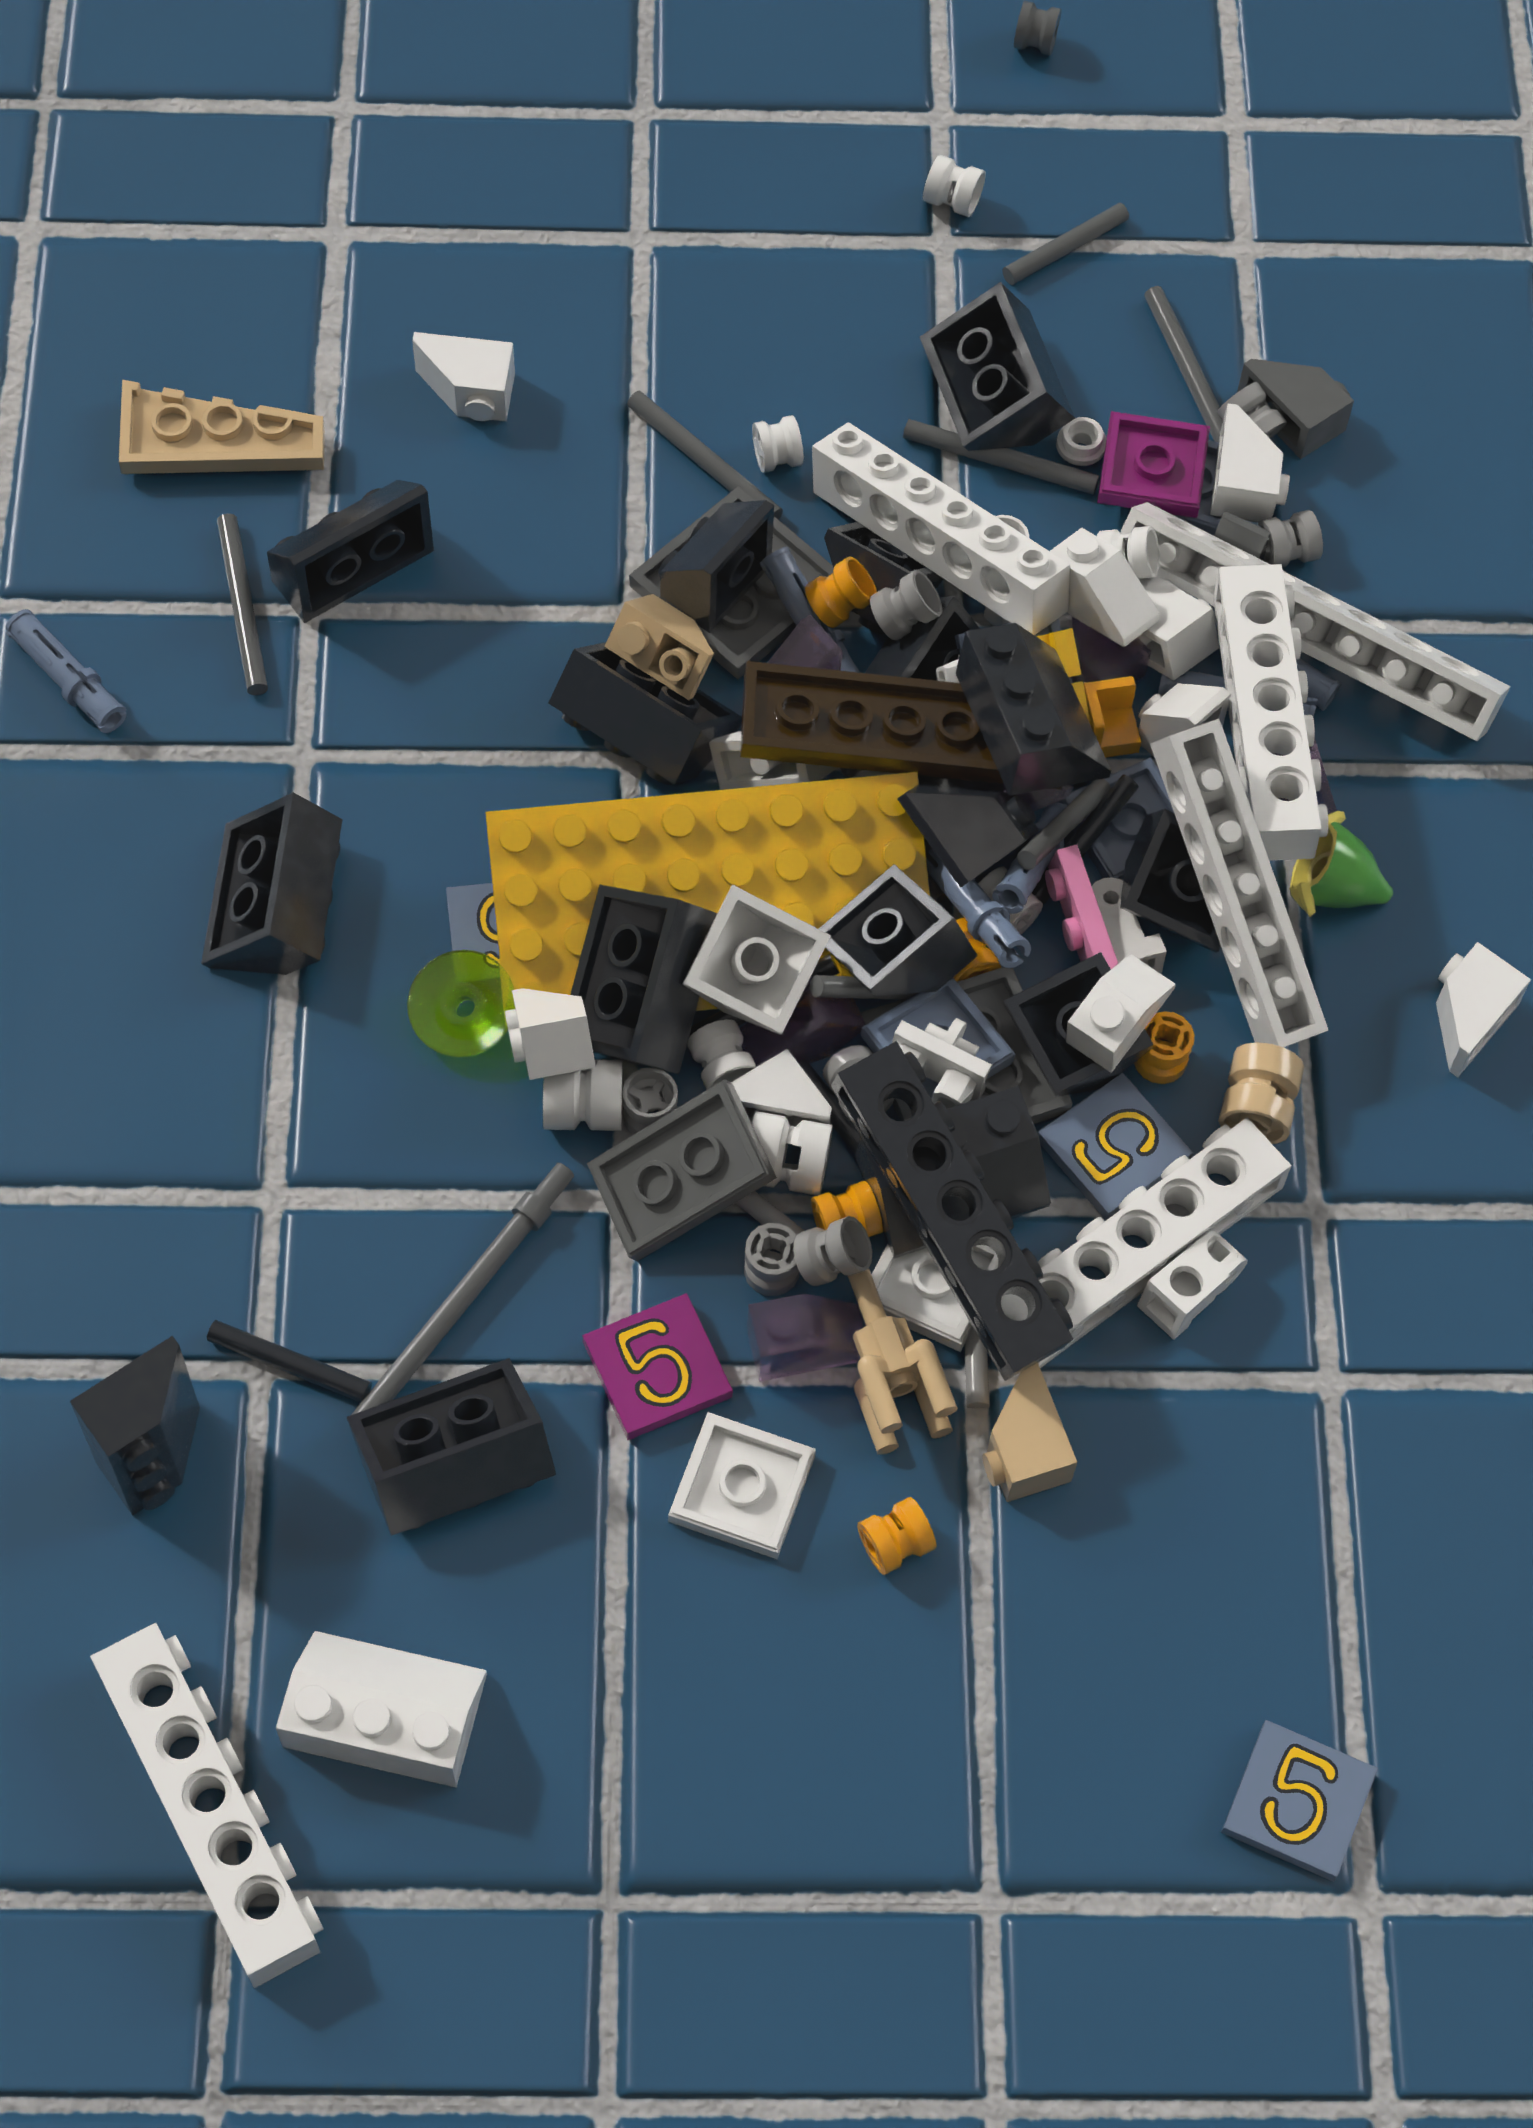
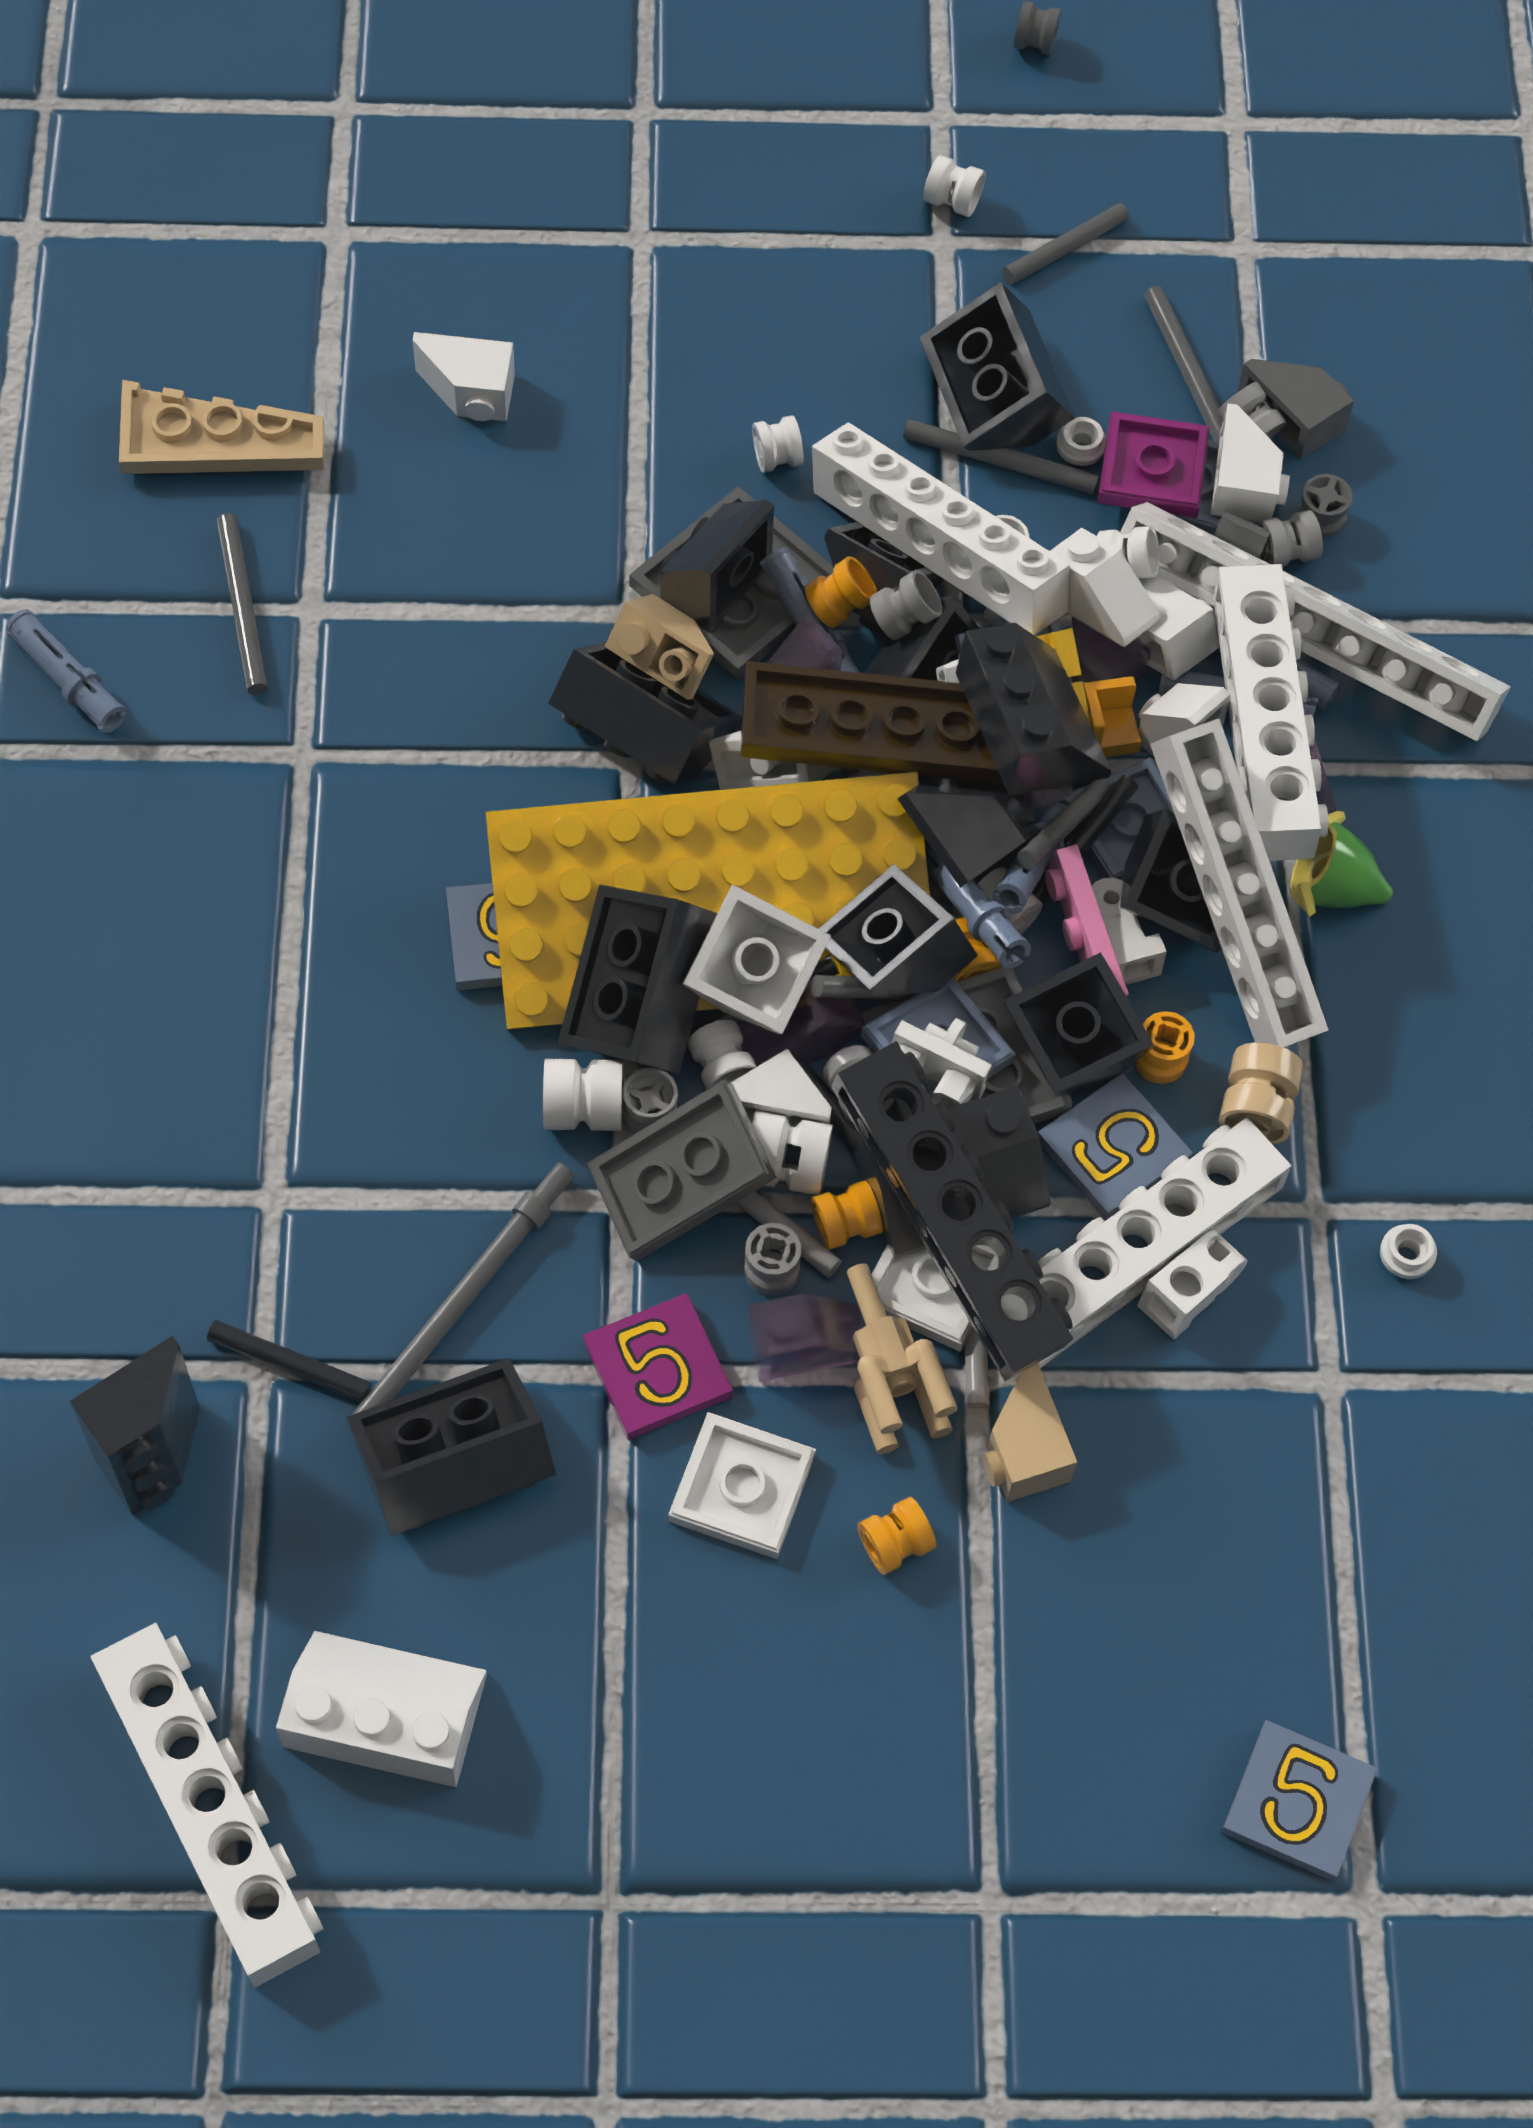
black slope [201,792,343,975] -> none
black slope [267,480,434,623] -> none
clear neon green dish [407,950,515,1057] -> none
white slope [505,988,596,1080] -> none
dark grey bar [627,390,783,520] -> none
light grey wheel [793,1216,872,1286] -> none
white slope [1066,954,1176,1073] -> none
white slope [1436,942,1531,1077] -> none
none -> dark grey wheel [1297,474,1353,539]
none -> white plate [1380,1224,1437,1279]

